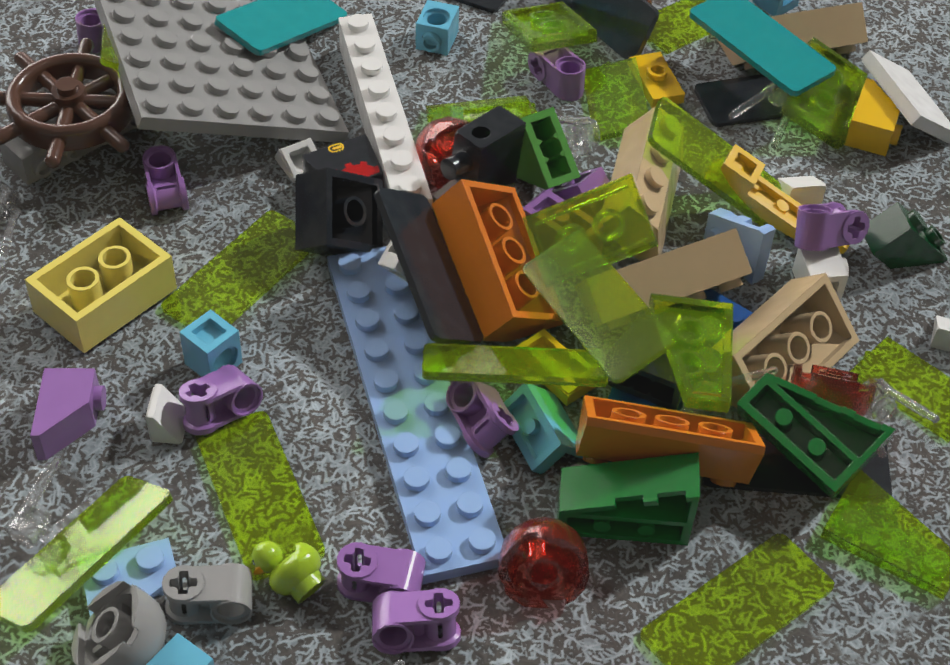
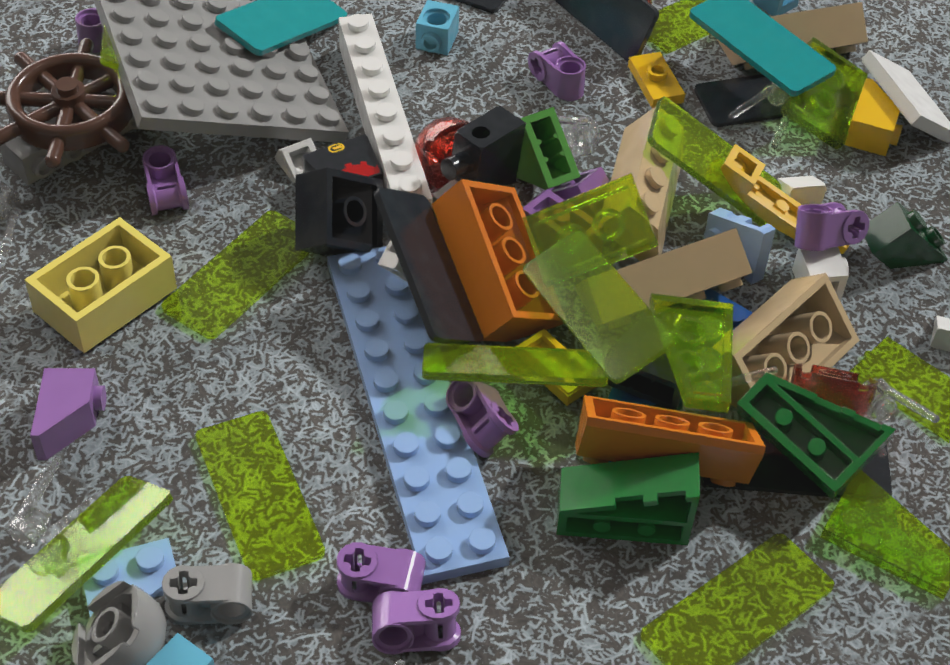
white slope [145,384,186,444] -> none
medium azure brick [179,309,243,377] -> none
medium lavender piece [179,364,263,435] -> none
lime animal [251,541,327,604] -> none
clear neon green piece [426,96,537,130] -> none
clear red cylinder [498,516,590,608] -> none
clear neon green tile [502,1,597,52] -> none
panel [504,382,583,474] -> none
clear neon green piece [584,57,648,141] -> none

